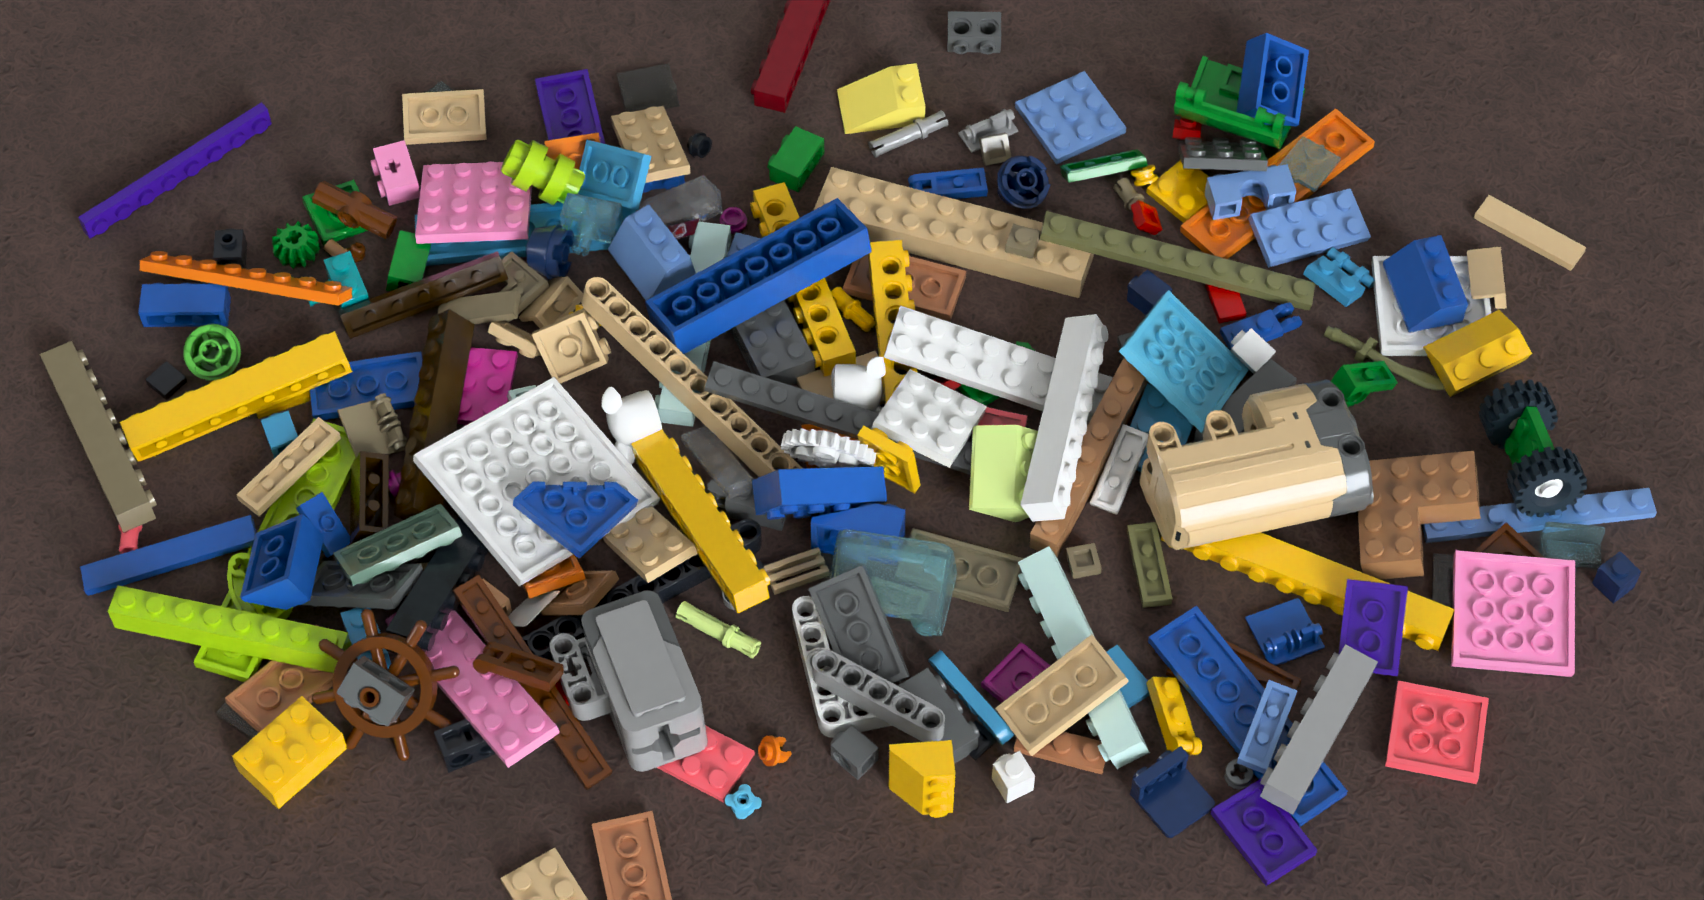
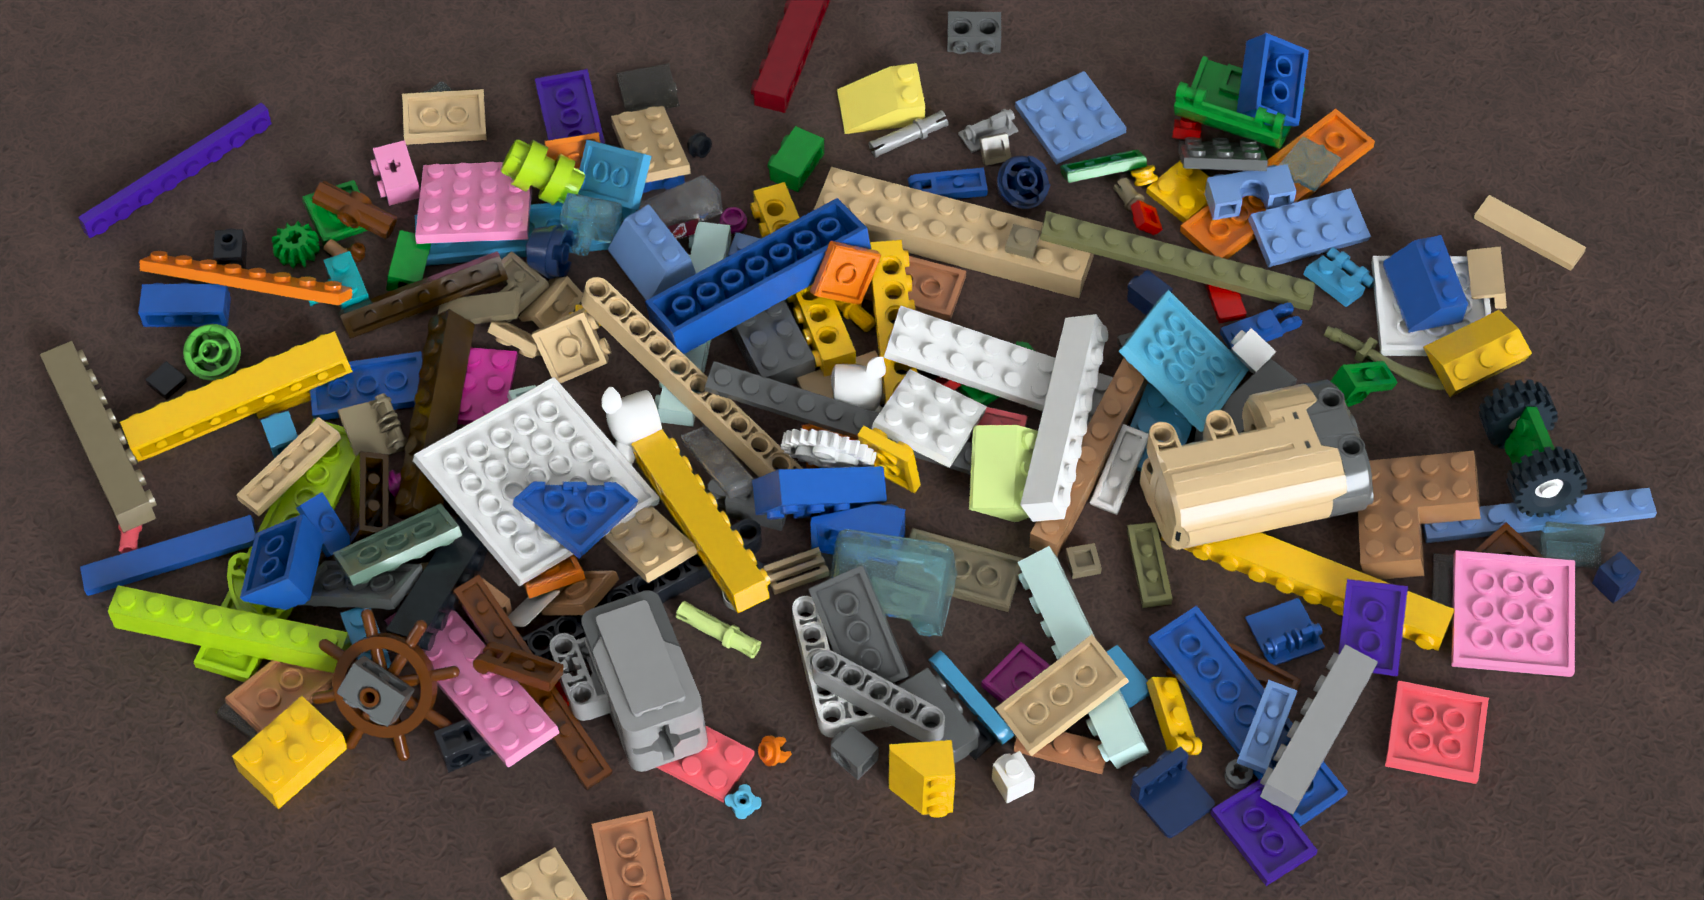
none -> orange plate [810,241,881,305]

